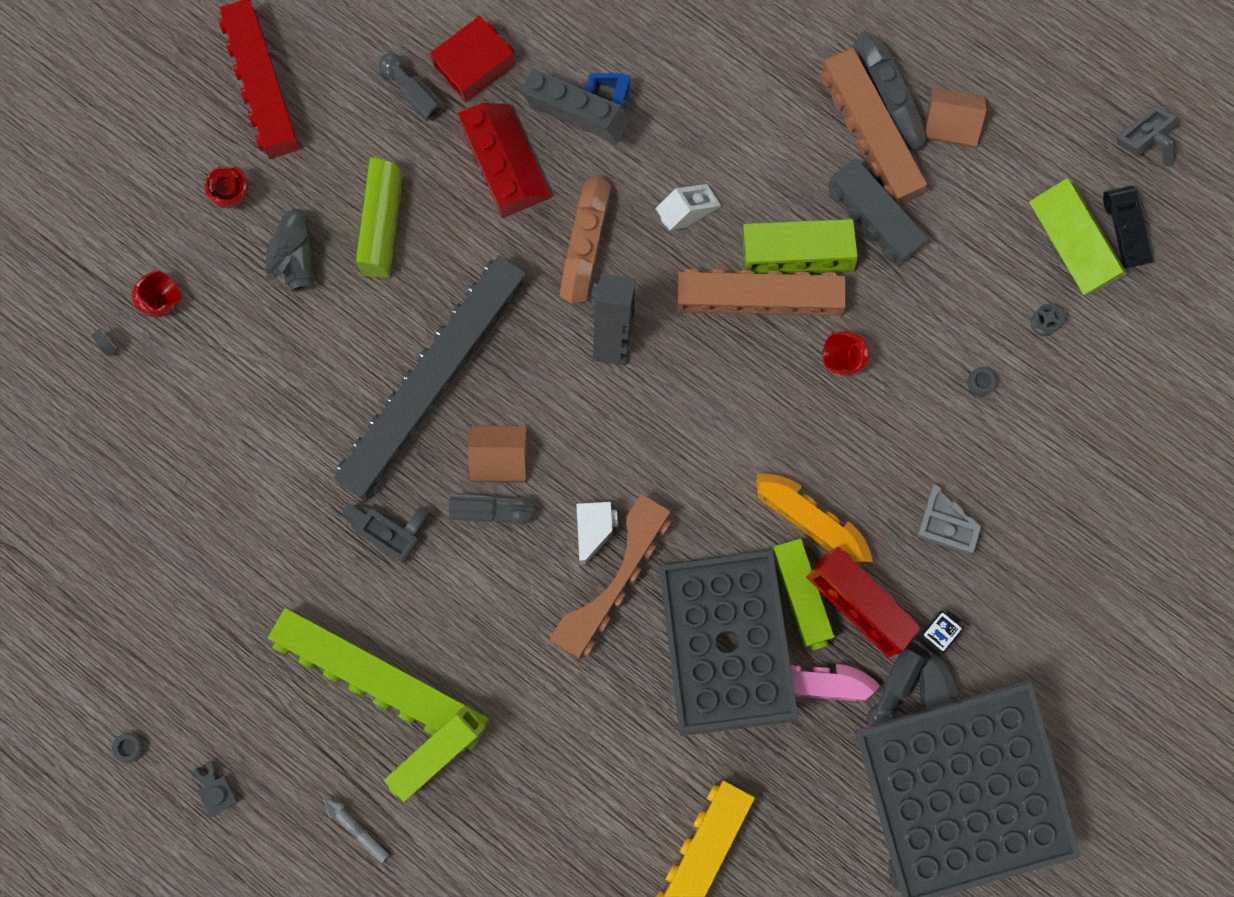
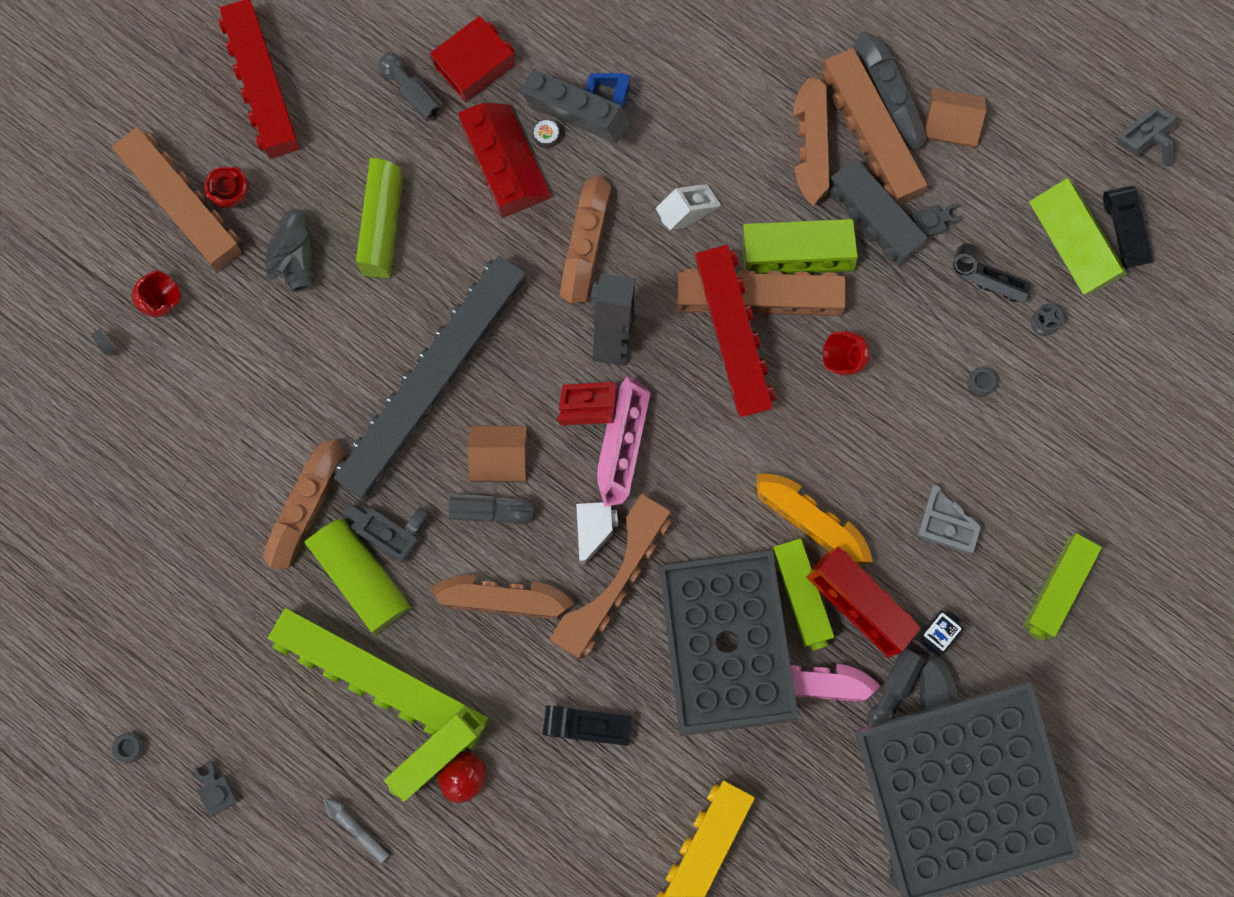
none -> nougat brick [111,127,243,273]
none -> nougat brick [263,439,346,569]
none -> lime brick [304,518,413,635]
none -> nougat brick [429,575,575,620]
none -> red hair [438,751,487,803]
none -> tile [533,119,560,148]
none -> black plate [542,705,632,746]
none -> red plate [557,382,618,425]
none -> bright pink brick [597,376,650,507]
none -> red brick [694,244,776,417]
none -> nougat brick [793,77,829,206]
none -> dark grey plate [910,204,962,238]
none -> black plate [952,243,1031,303]
none -> lime brick [1022,533,1102,641]

